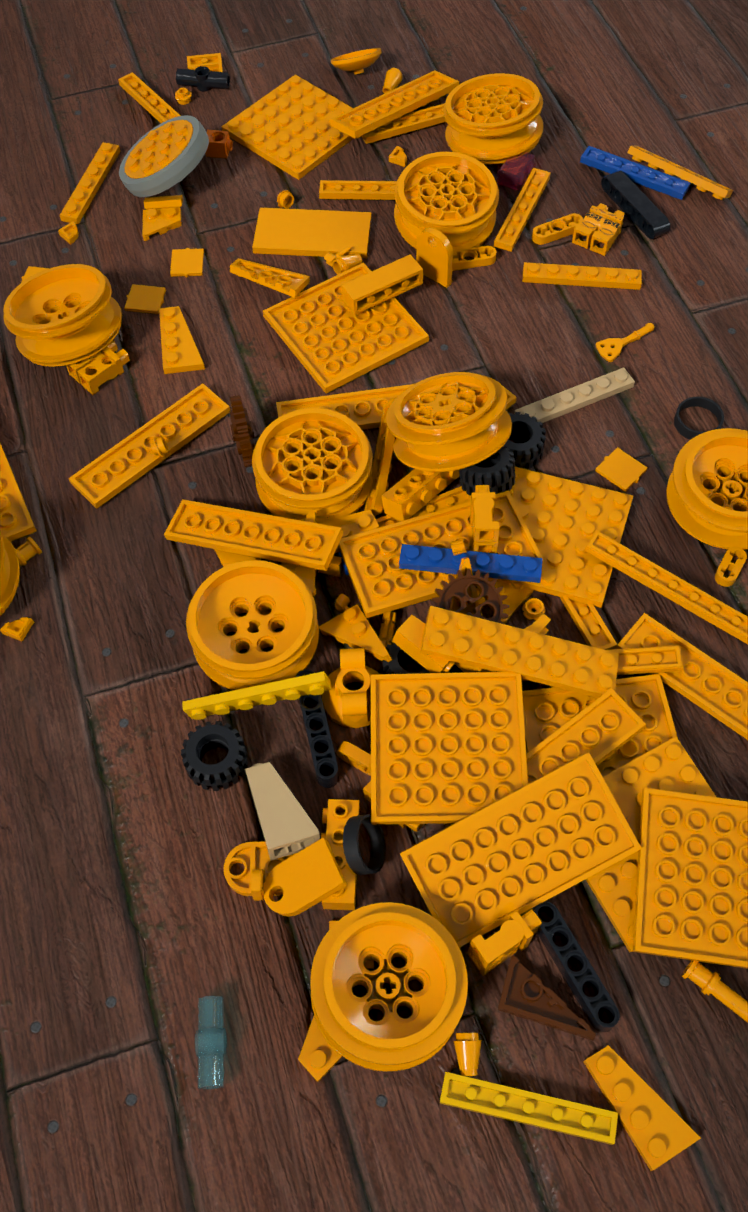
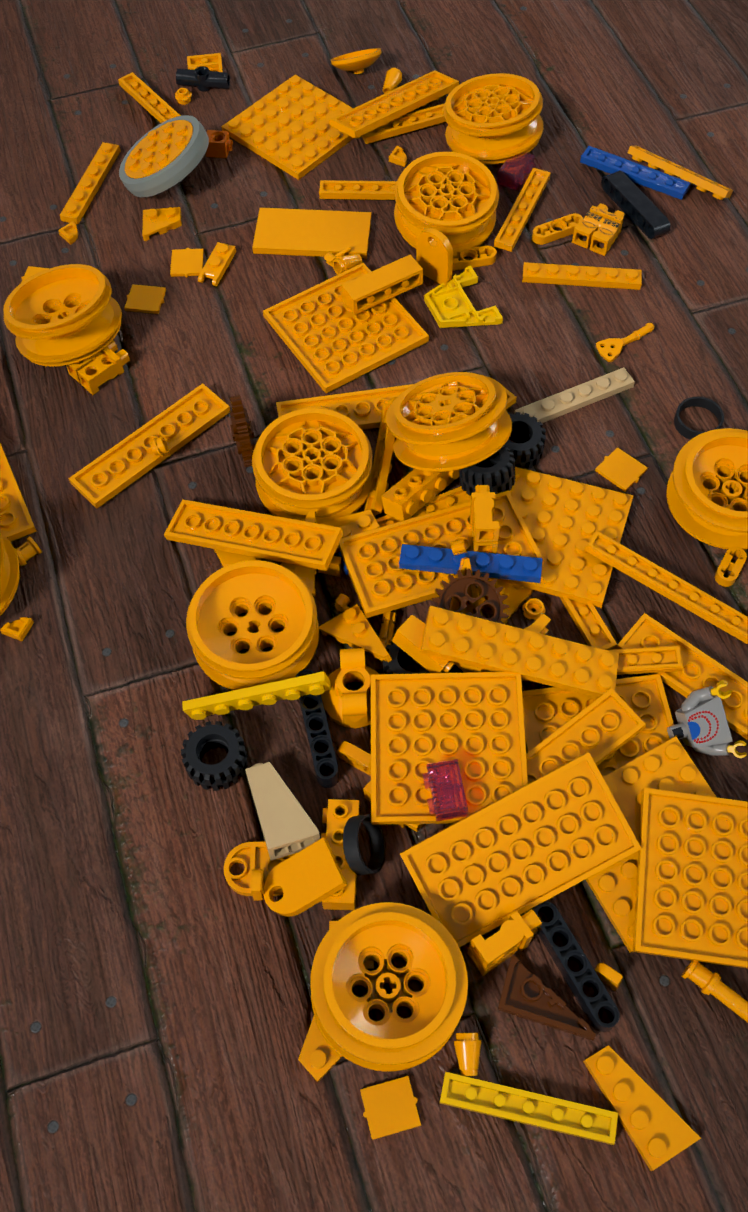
light orange tile [144,195,183,210] -> none
light orange wing [159,306,205,374] -> none
clear light blue piece [195,996,227,1090] -> none
light orange wing [230,258,310,298] -> none
light orange plate [277,190,294,209] -> none
none -> light orange hinge [198,242,236,286]
none -> light orange piece [360,1076,421,1140]
none -> clear pink brick [422,759,468,821]
none -> yellow wing [424,265,503,328]
none -> light orange tile [594,963,623,992]
none -> light grey torso [667,680,747,758]

